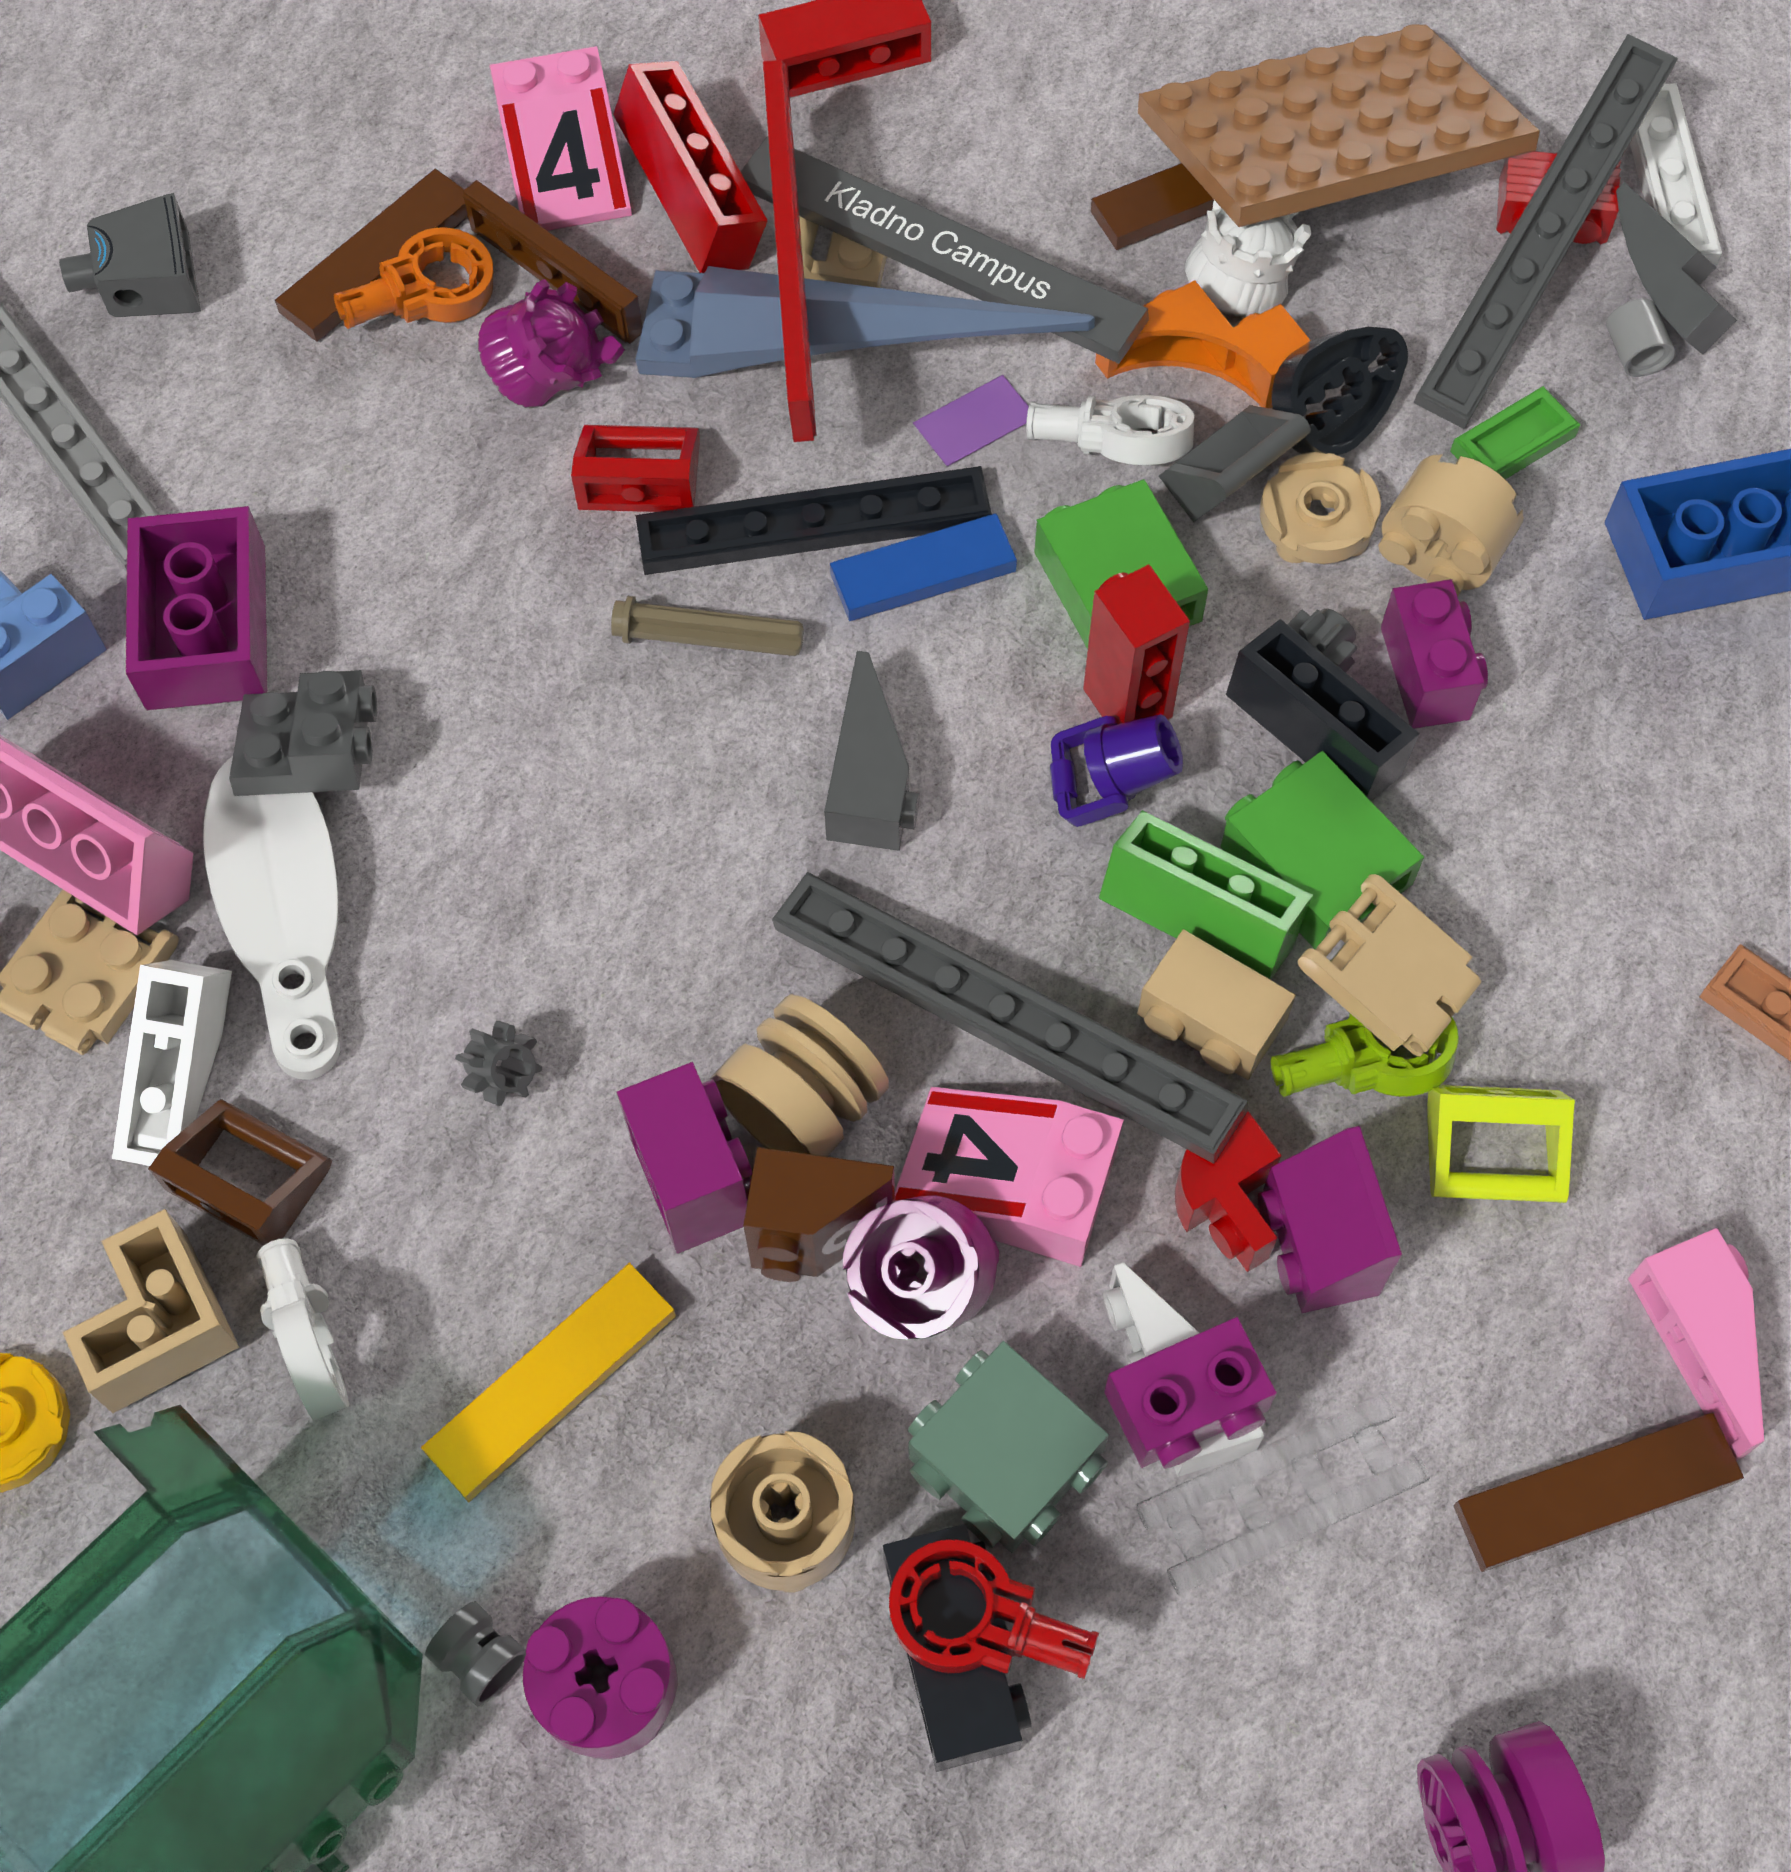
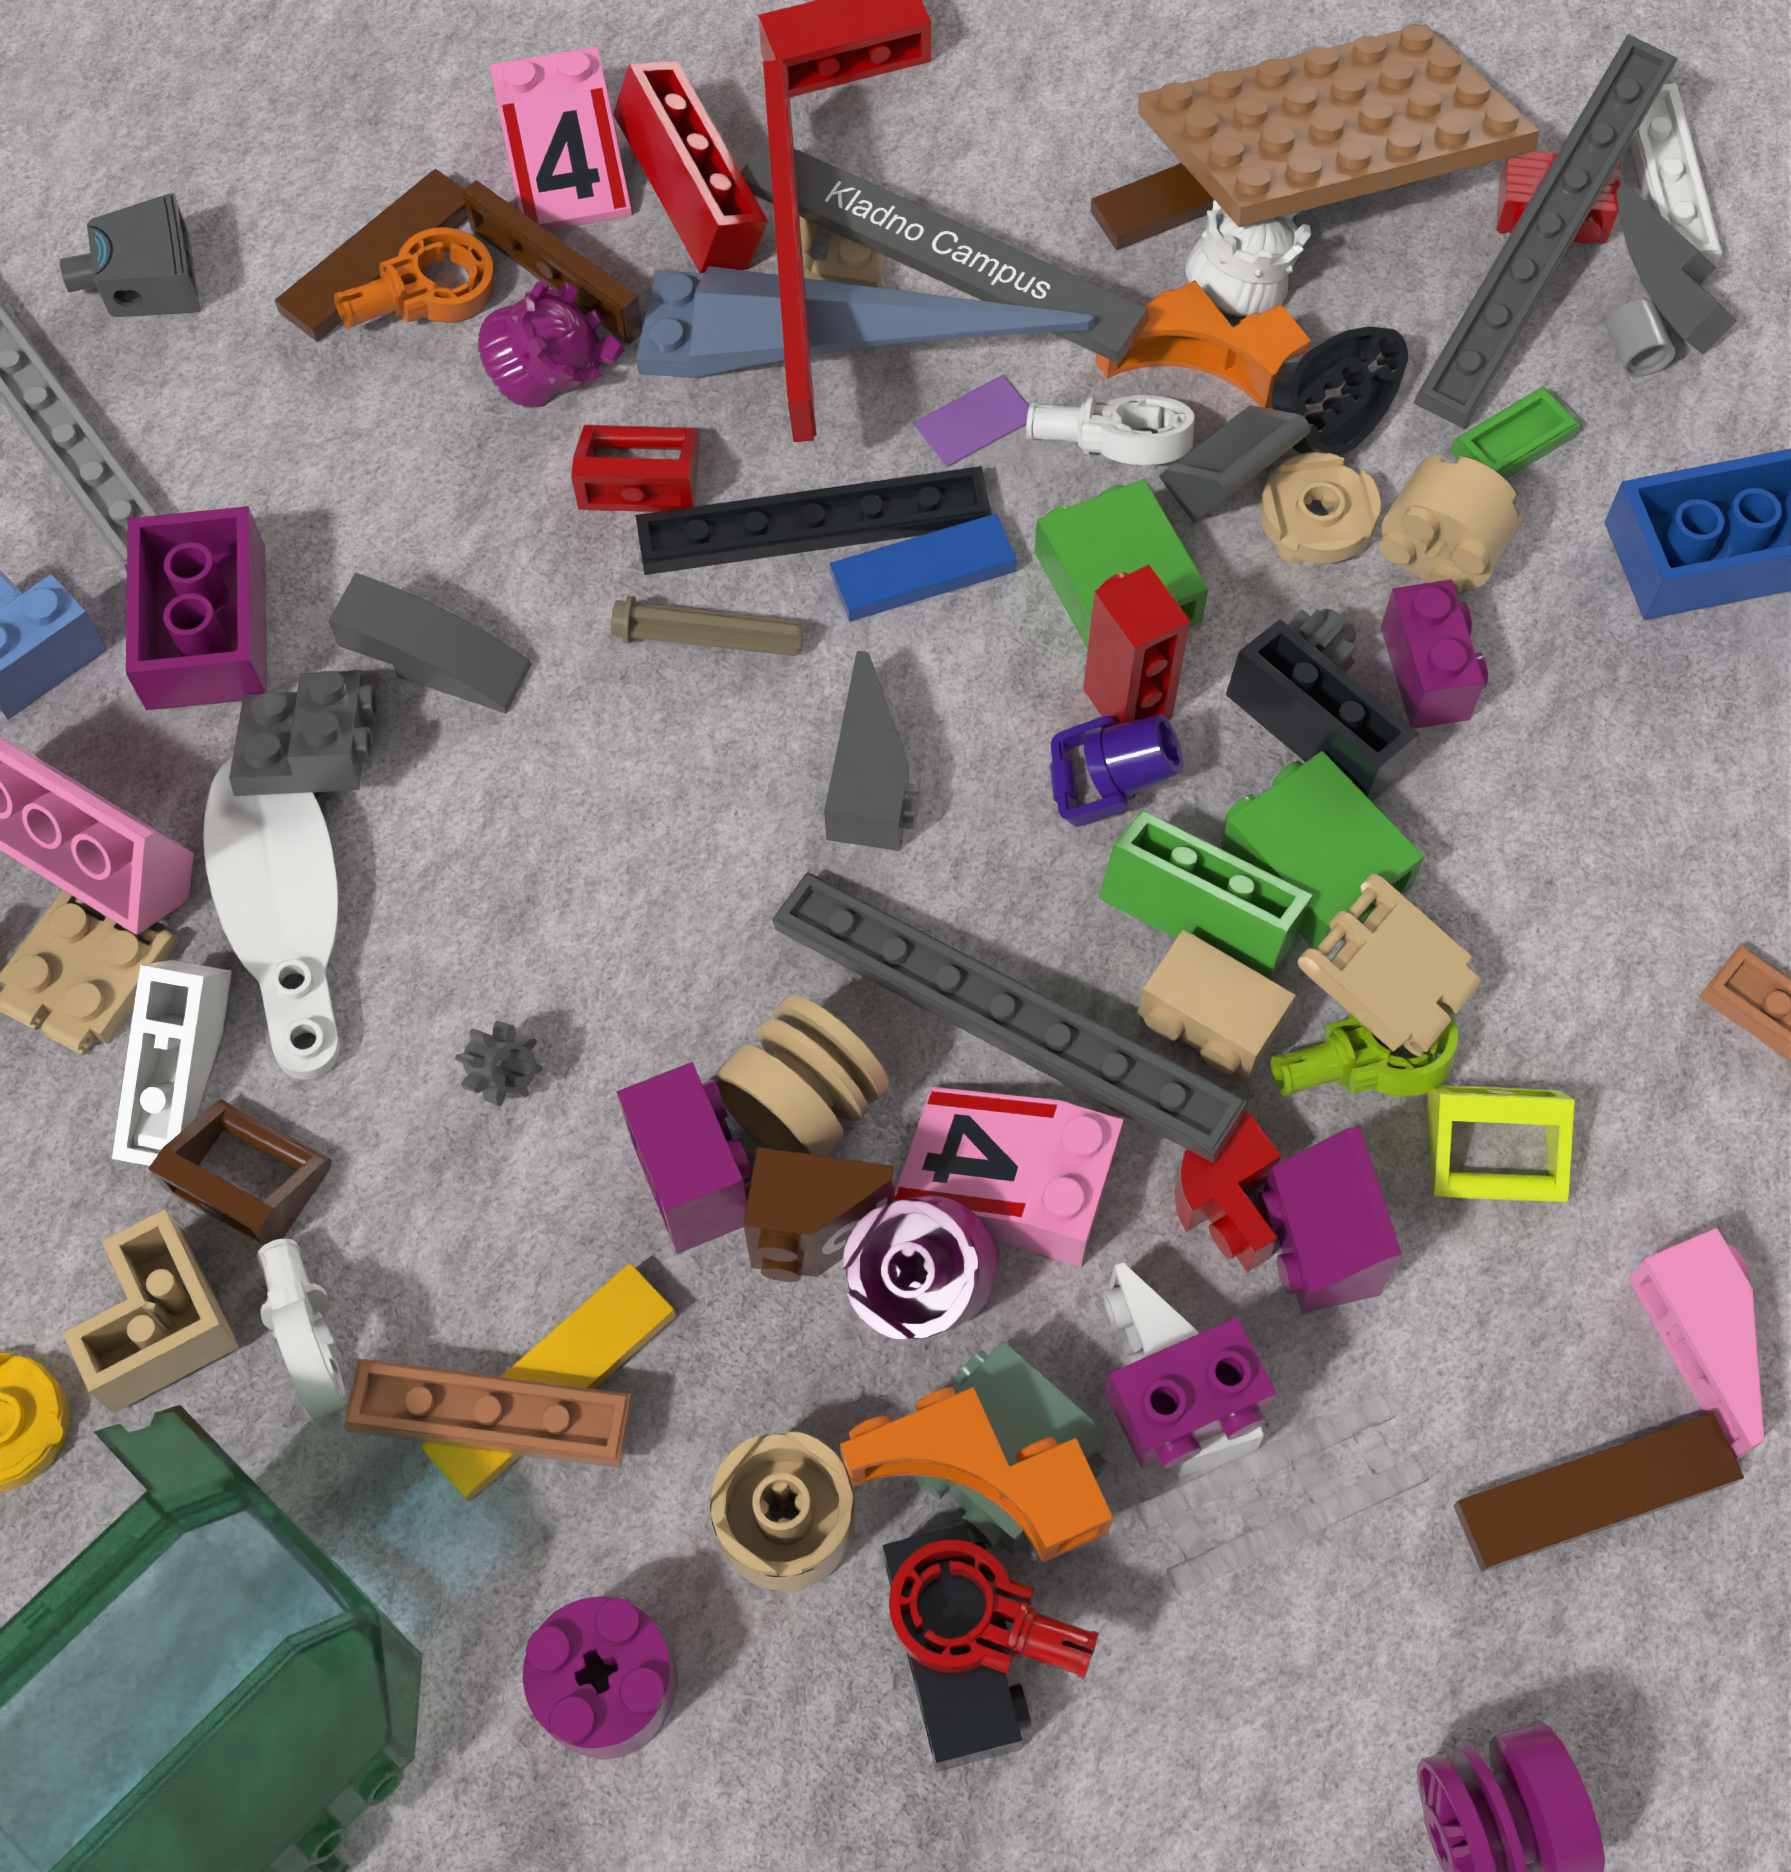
dark grey wheel [425,1601,526,1707] -> none
none -> dark grey slope [329,572,531,714]
none -> nougat tile [343,1359,633,1468]
none -> orange arch [840,1387,1114,1563]

